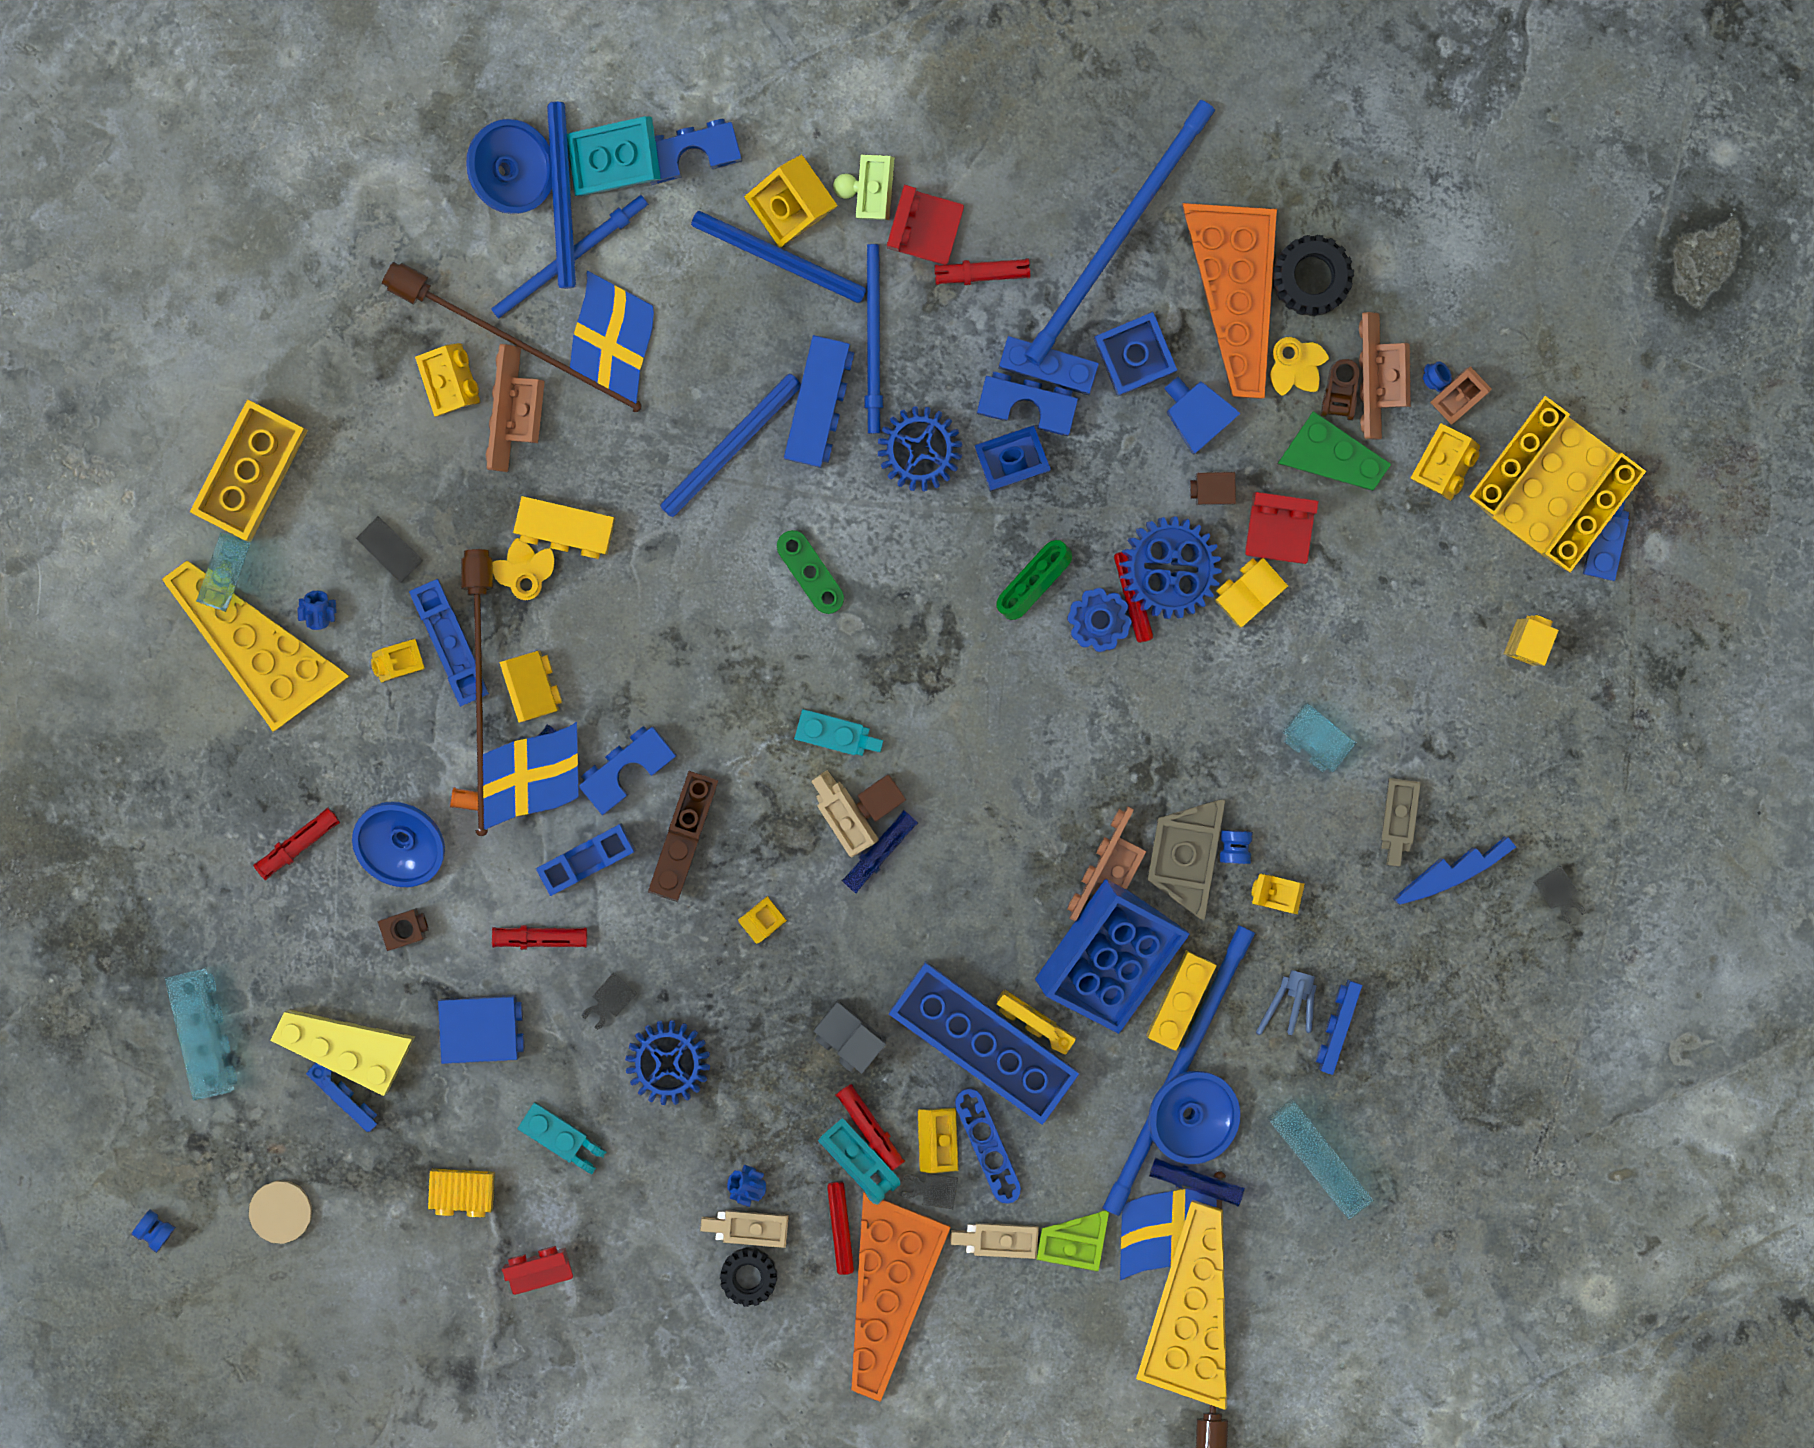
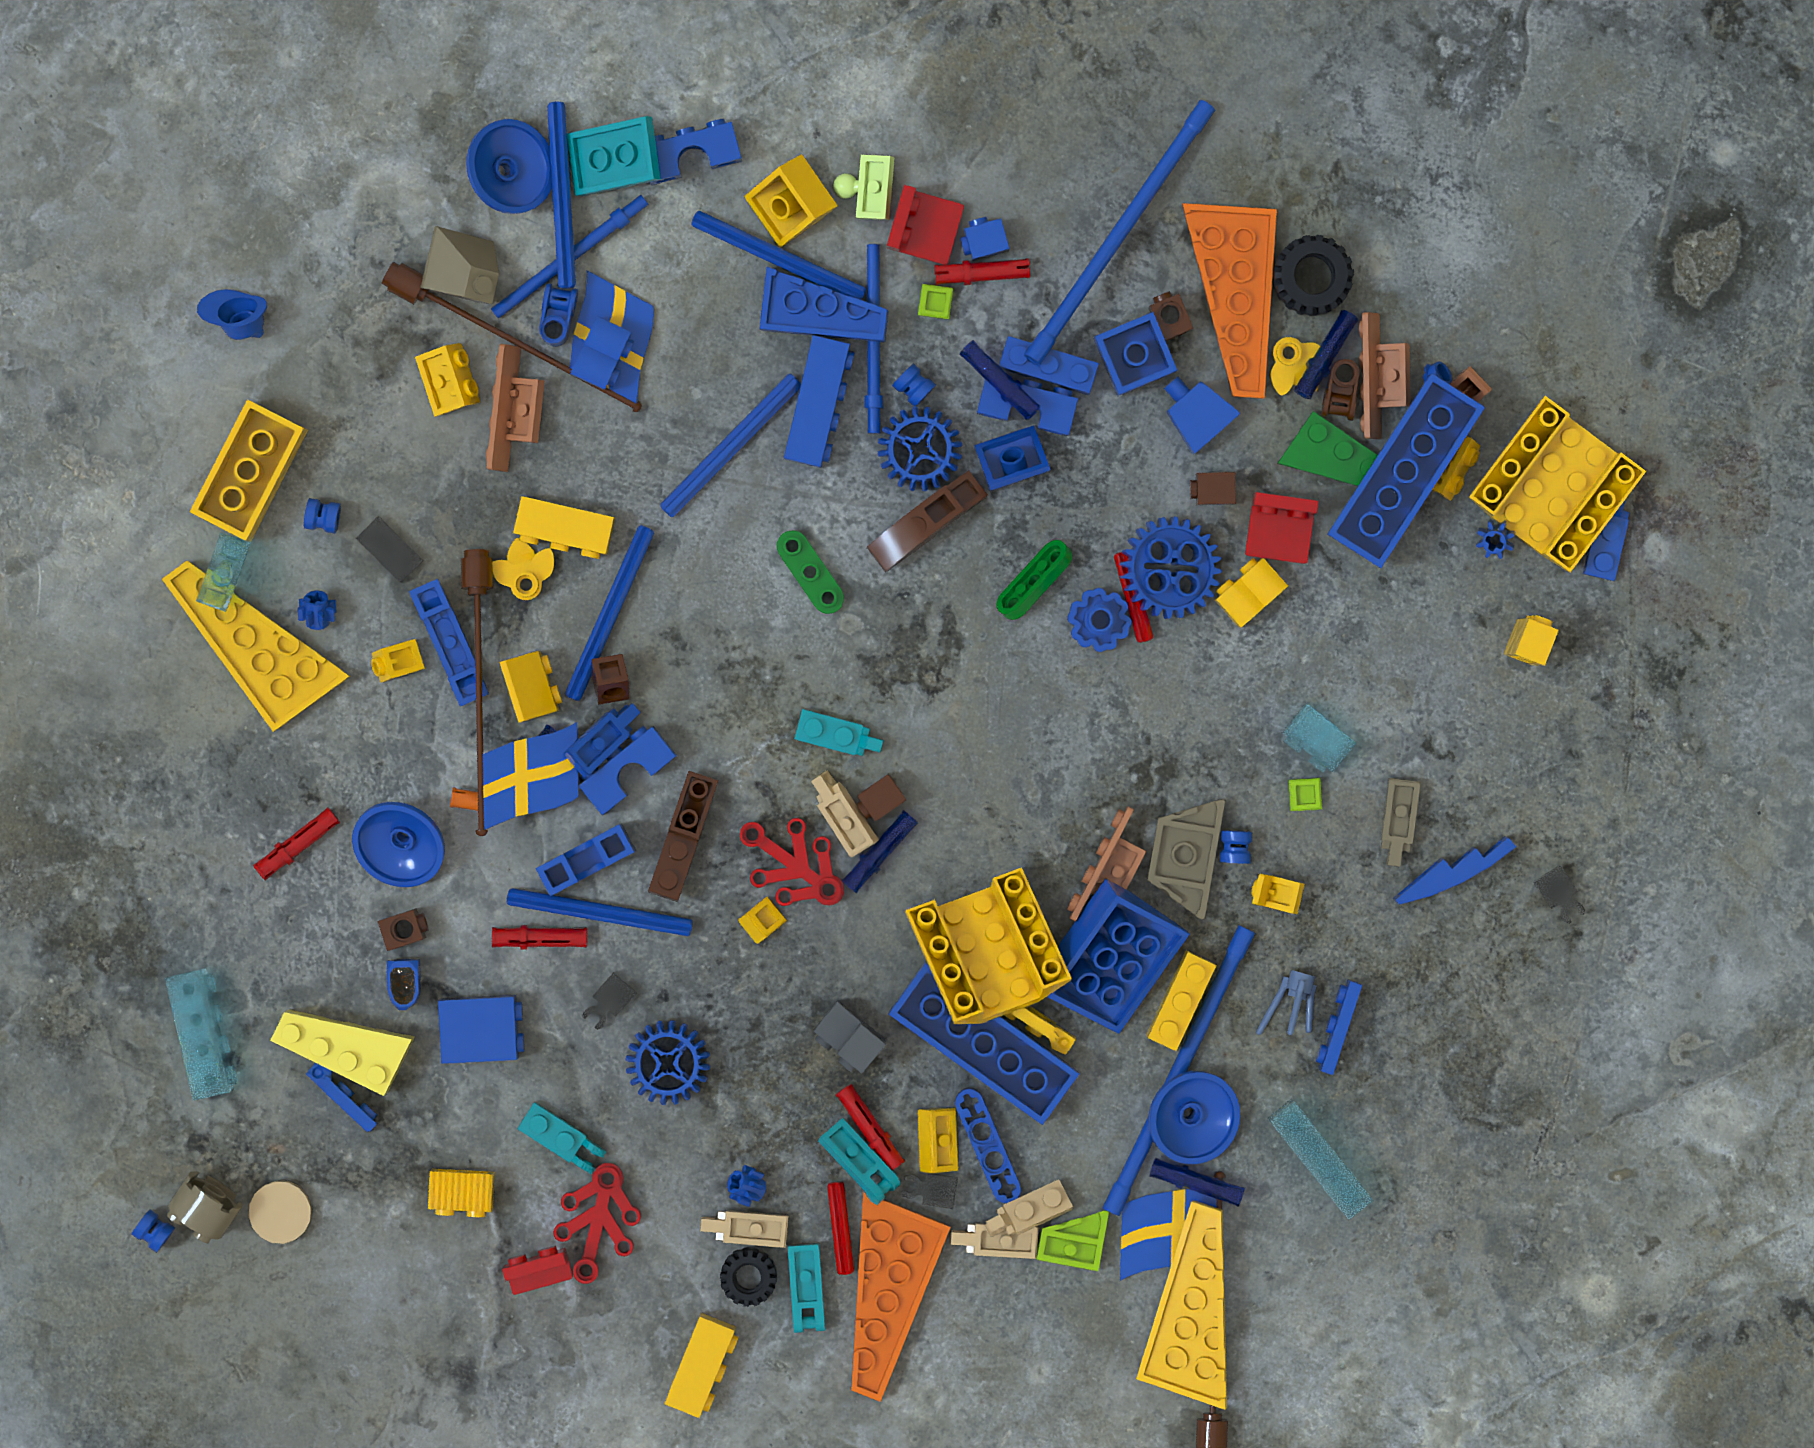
none -> dark tan brick [167,1171,243,1243]
none -> blue piece [197,289,267,340]
none -> blue wheel [304,498,341,534]
none -> rock [387,959,421,1010]
none -> dark tan slope [421,226,499,304]
none -> blue axle [507,888,693,936]
none -> blue piece [539,283,578,347]
none -> red plant [553,1163,641,1284]
none -> blue hinge [563,703,640,777]
none -> blue axle [565,525,654,701]
none -> blue brick [570,316,634,391]
none -> reddish brown brick [591,654,629,705]
none -> yellow brick [664,1313,739,1418]
none -> red plant [740,818,844,906]
none -> blue wing [759,267,889,342]
none -> teal plate [788,1243,825,1333]
none -> reddish brown slope [867,470,988,573]
none -> blue wheel [892,363,936,407]
none -> yellow slope [905,867,1072,1024]
none -> lime tile [918,284,953,320]
none -> clear blue pin [959,340,1041,421]
none -> blue brick [960,217,1010,261]
none -> tan hinge [985,1179,1073,1237]
none -> reddish brown brick [1148,291,1194,341]
none -> lime tile [1288,778,1322,811]
none -> clear blue pin [1293,310,1358,399]
none -> blue brick [1327,373,1485,568]
none -> blue gear [1476,519,1515,559]

